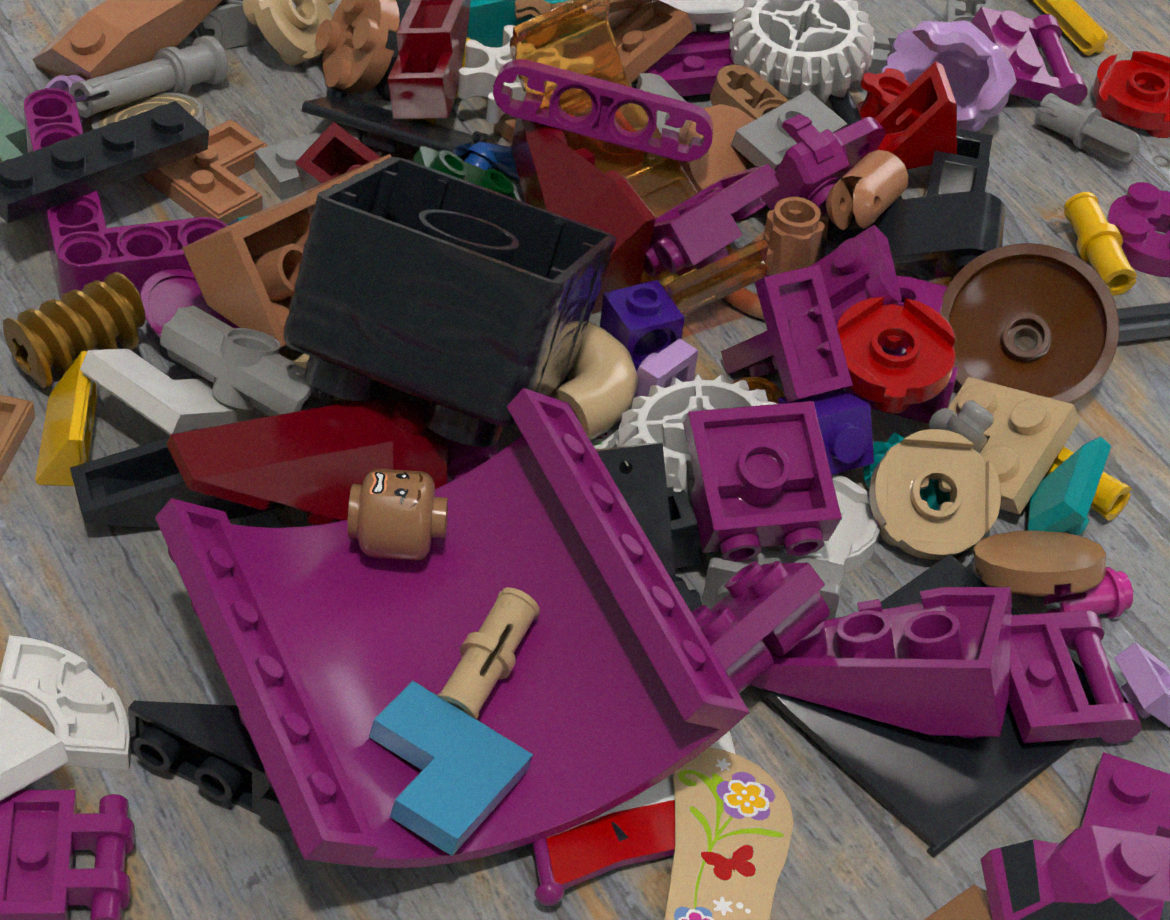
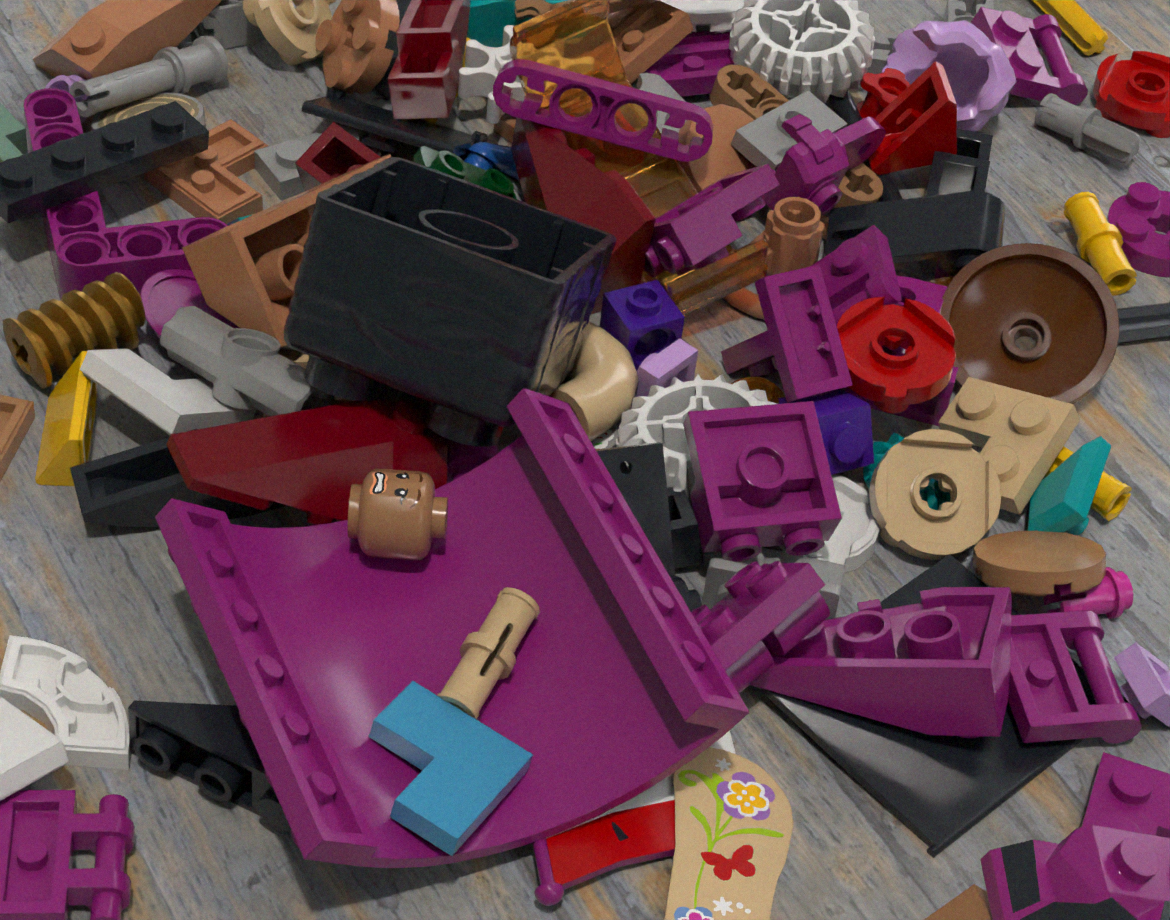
nougat piece [826,150,908,230] -> none
light grey arm [929,400,994,452] -> none

